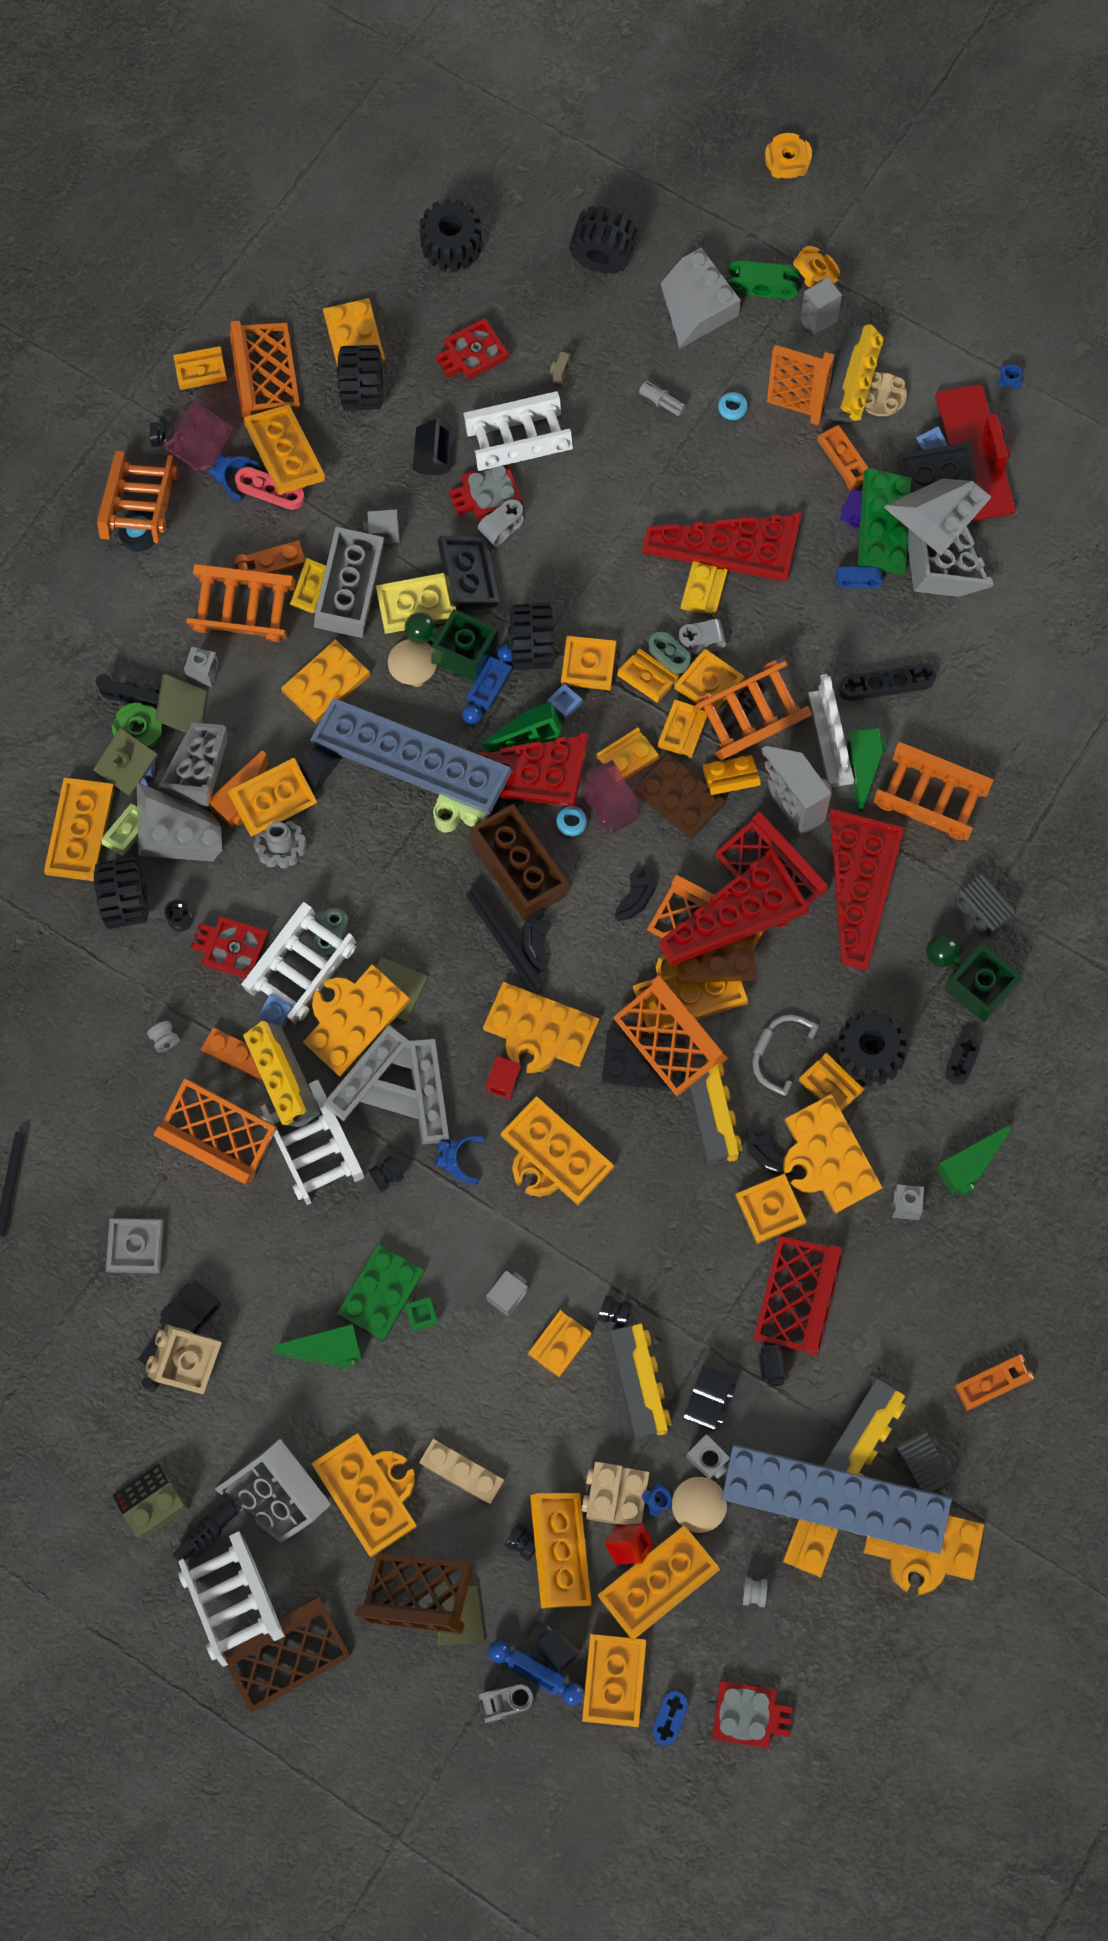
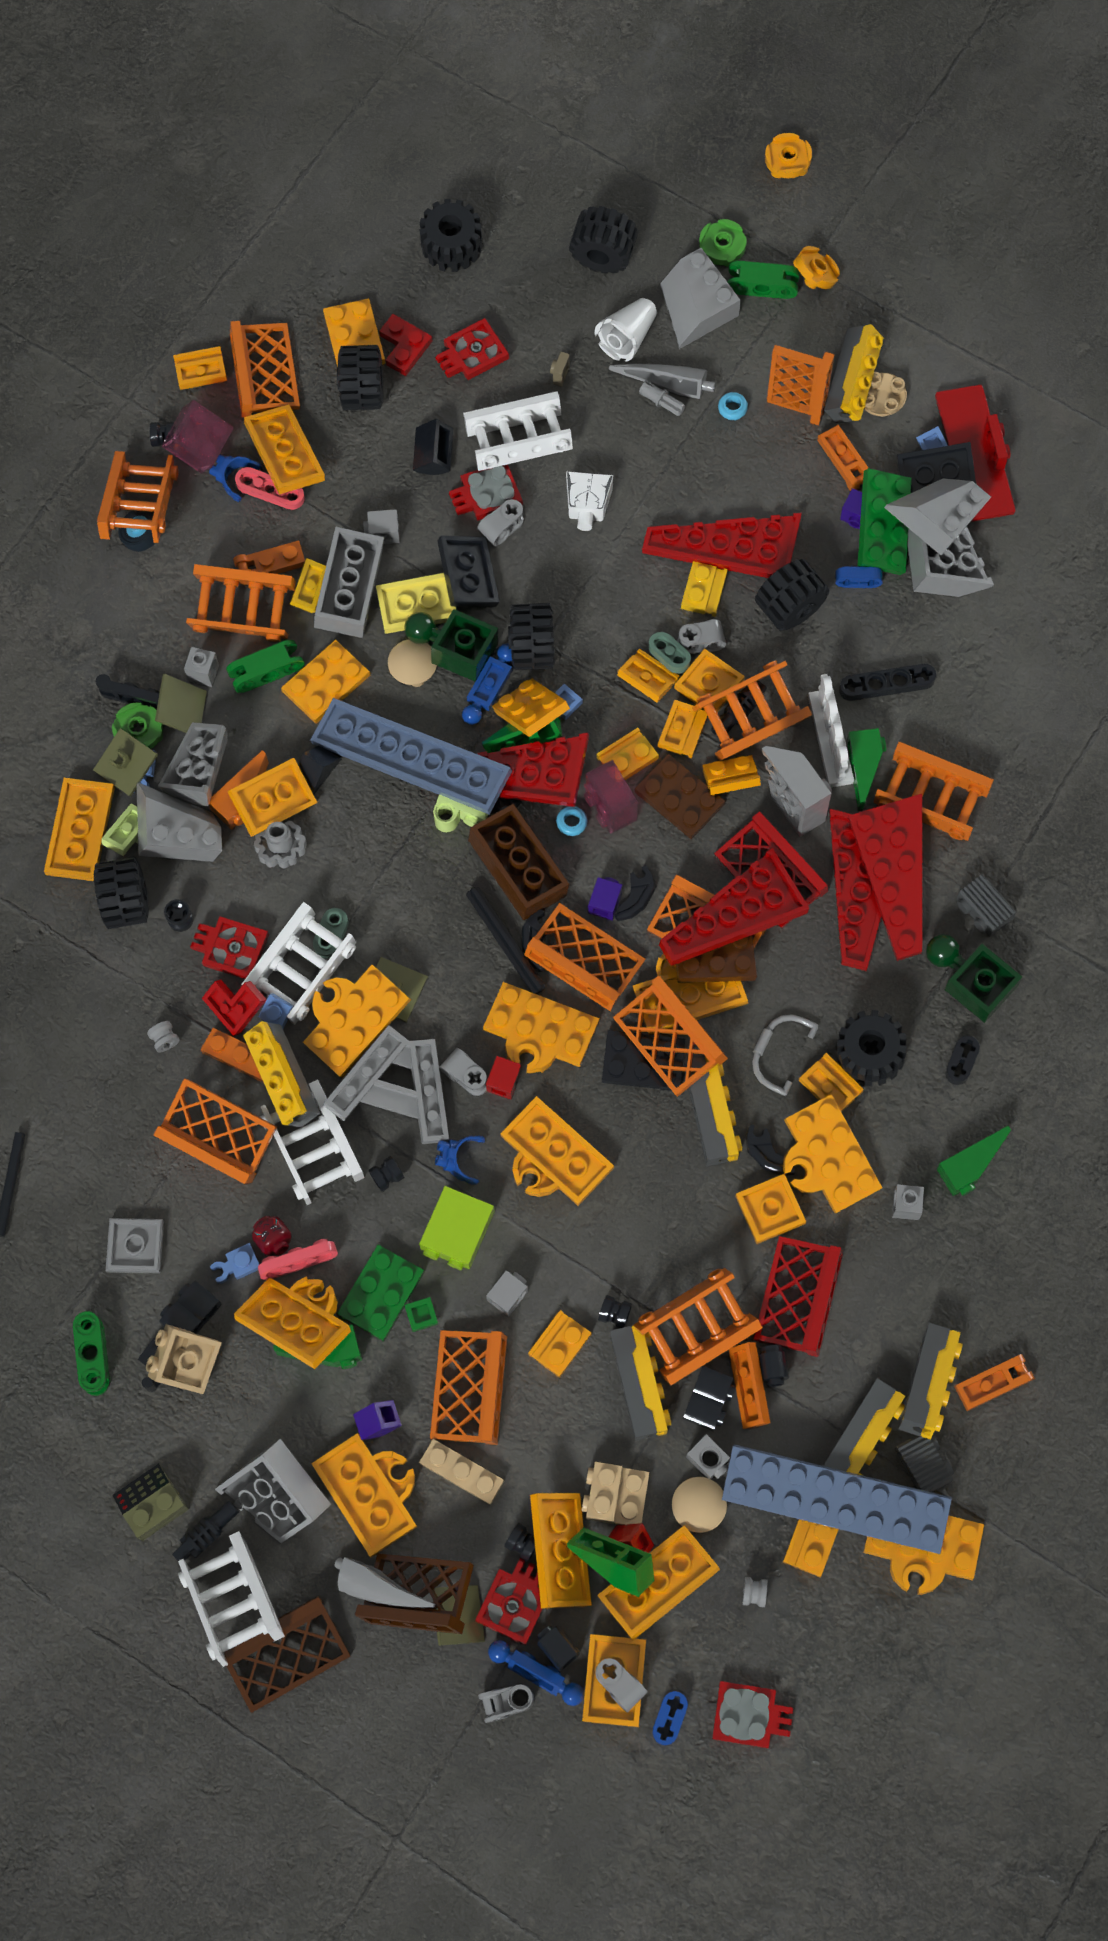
light orange plate [561,636,616,690] -> none
blue plate [642,1483,672,1516] -> none
light grey brick [800,278,842,335] -> none
blue plate [998,364,1024,389] -> none
none -> green piece [73,1311,110,1396]
none -> red plate [202,980,267,1036]
none -> medium blue plate [210,1243,260,1284]
none -> green piece [226,640,305,693]
none -> light orange plate [234,1276,351,1369]
none -> dark red head [252,1216,292,1256]
none -> coral plate [258,1239,338,1280]
none -> light grey piece [335,1557,436,1608]
none -> dark purple brick [353,1400,402,1440]
none -> red plate [379,314,433,376]
none -> lime brick [419,1186,495,1270]
none -> orange fence [430,1330,507,1445]
none -> light grey piece [439,1048,488,1096]
none -> red piece [475,1558,543,1646]
none -> light orange plate [492,678,570,737]
none -> orange fence [524,903,645,1011]
none -> white torso [566,472,613,531]
none -> green slope [567,1527,654,1597]
none -> dark purple brick [588,877,622,921]
none -> white cone [595,298,657,361]
none -> light grey piece [595,1658,647,1713]
none -> light grey piece [609,364,716,399]
none -> orange fence [633,1268,763,1385]
none -> bright green plate [699,219,747,267]
none -> orange plate [729,1342,770,1429]
none -> black wheel [755,559,830,631]
none -> red wing [848,794,922,961]
none -> piece [899,1323,963,1440]

